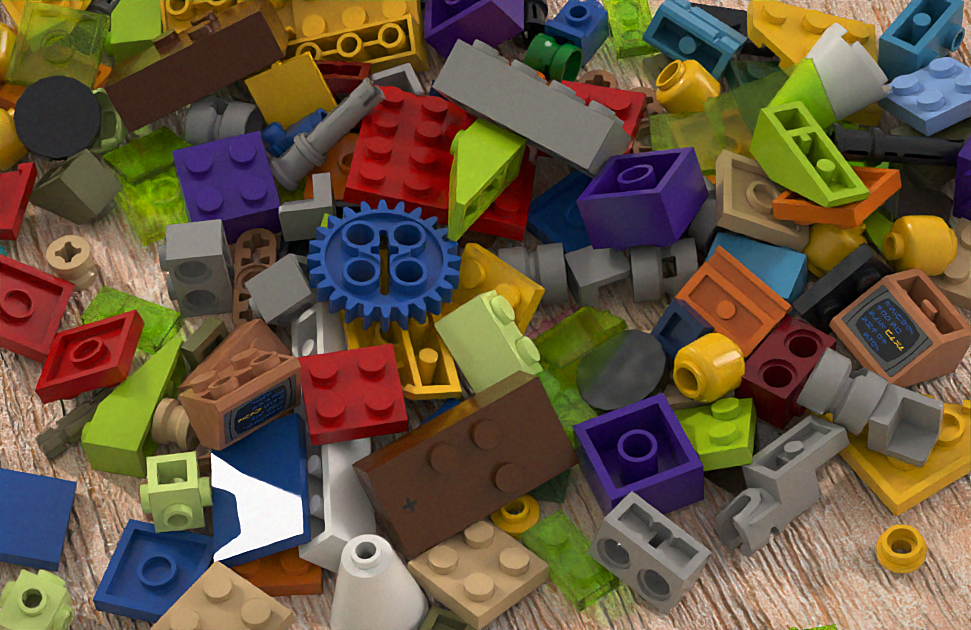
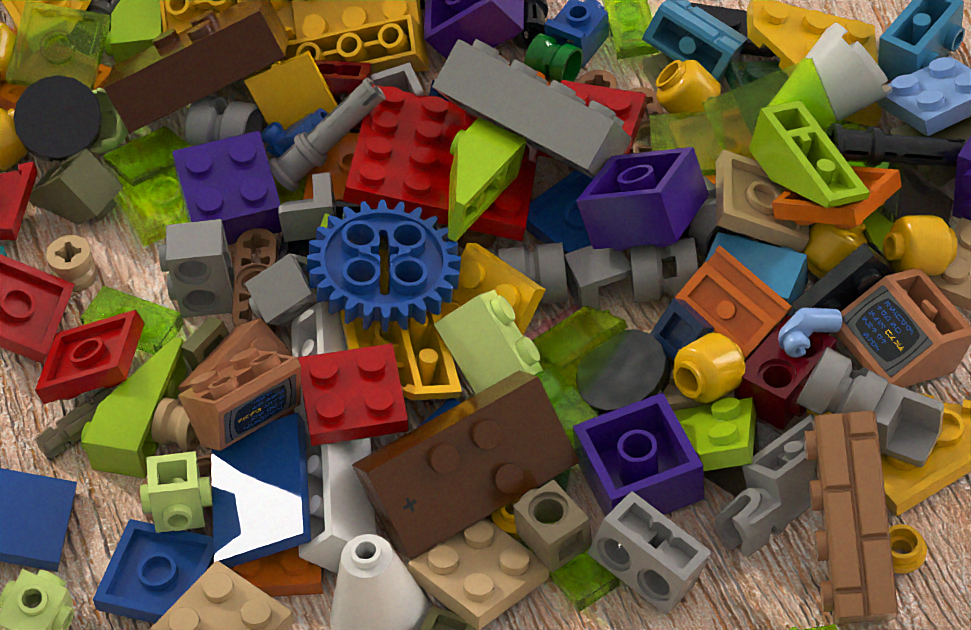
none -> dark tan brick [513,479,592,573]
none -> light blue arm [778,308,842,358]
none -> medium nougat brick [804,411,899,624]

